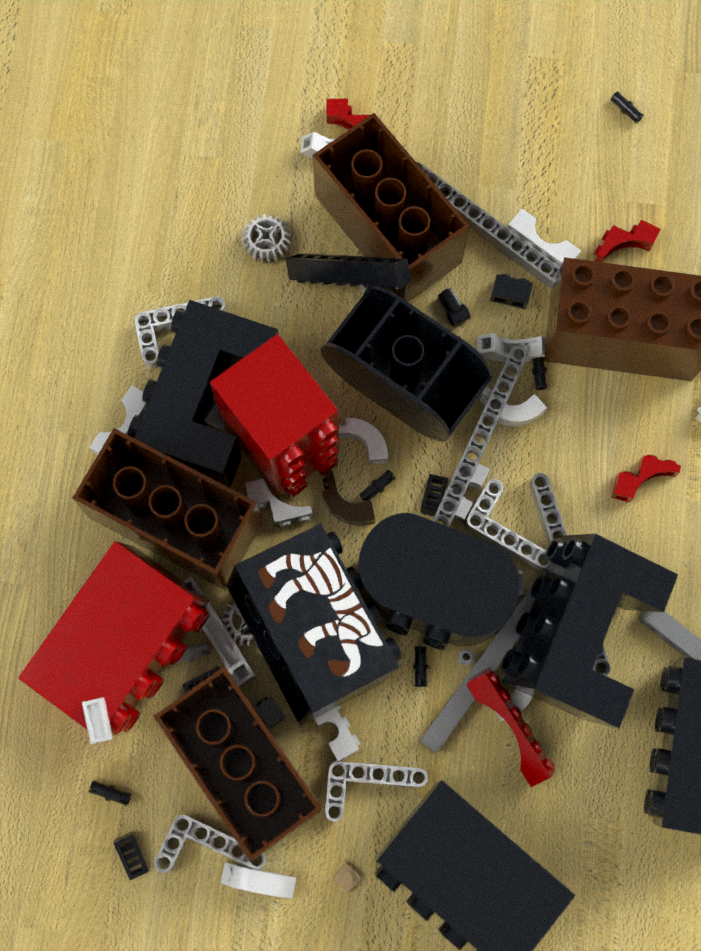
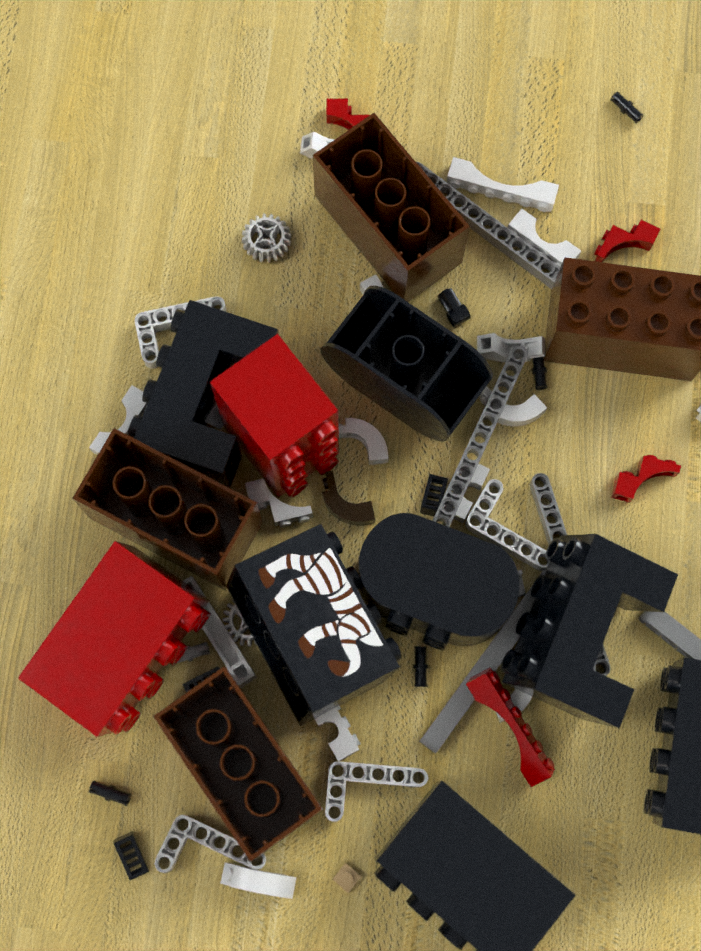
white tile [82,697,113,744] -> none
dark grey brick [255,696,286,729] -> none
black brick [285,253,411,290] -> none
black pin [359,470,396,502] -> none
light grey pin [458,649,474,666] -> none
black brick [490,274,533,310] -> none
none -> white arch [447,157,559,212]

